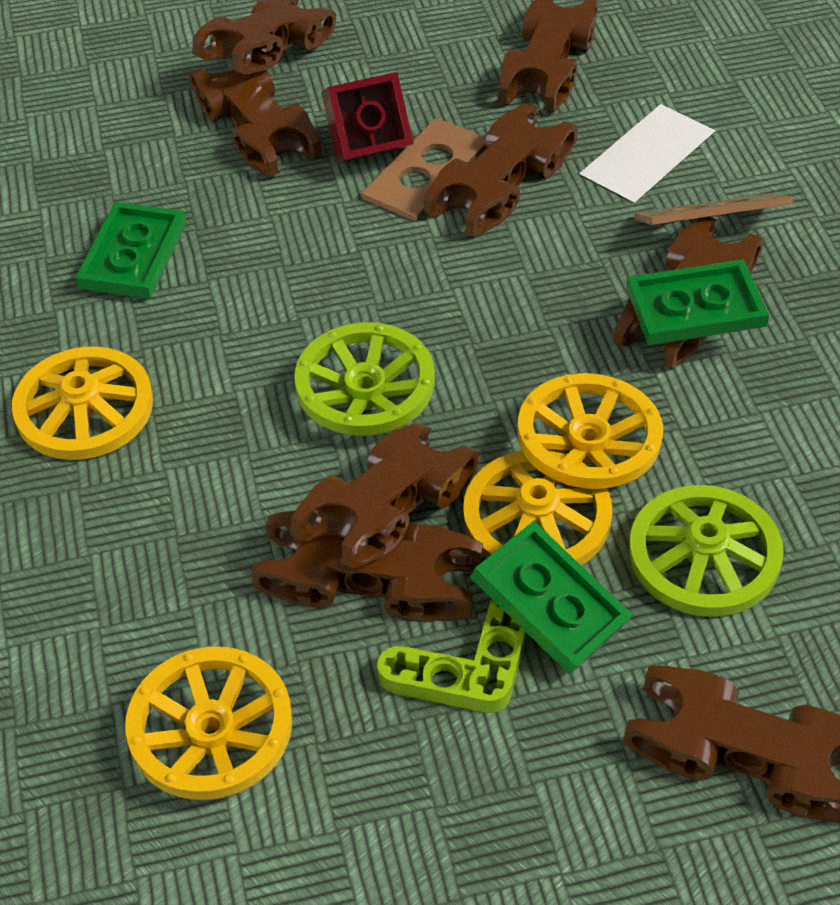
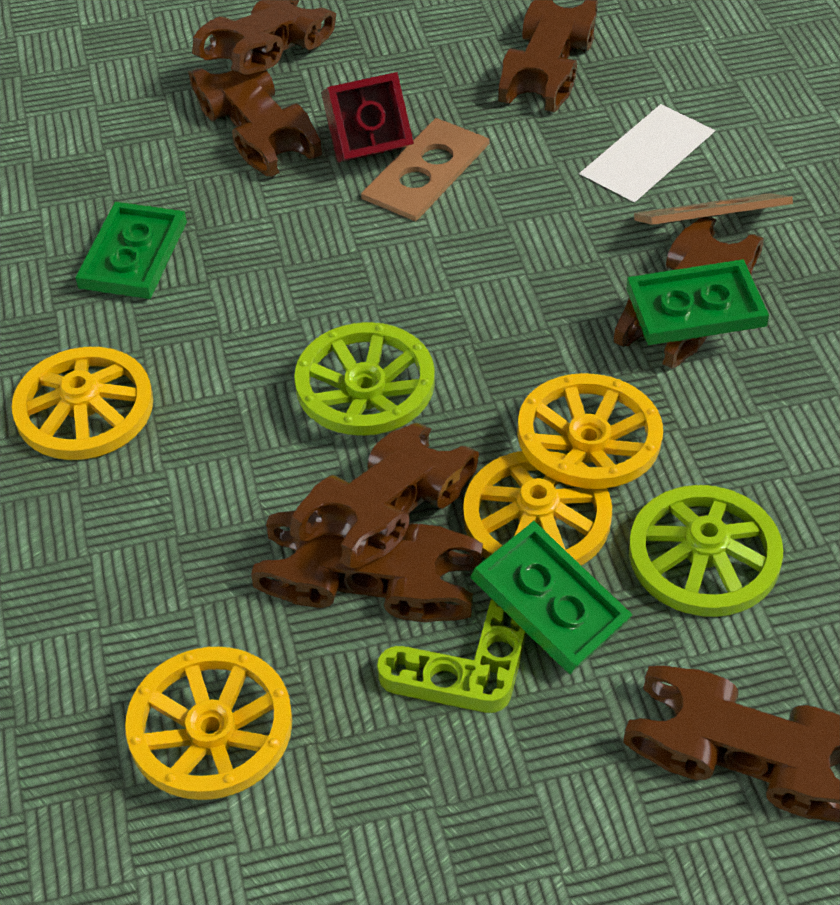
reddish brown piece [424,103,578,236] -> none

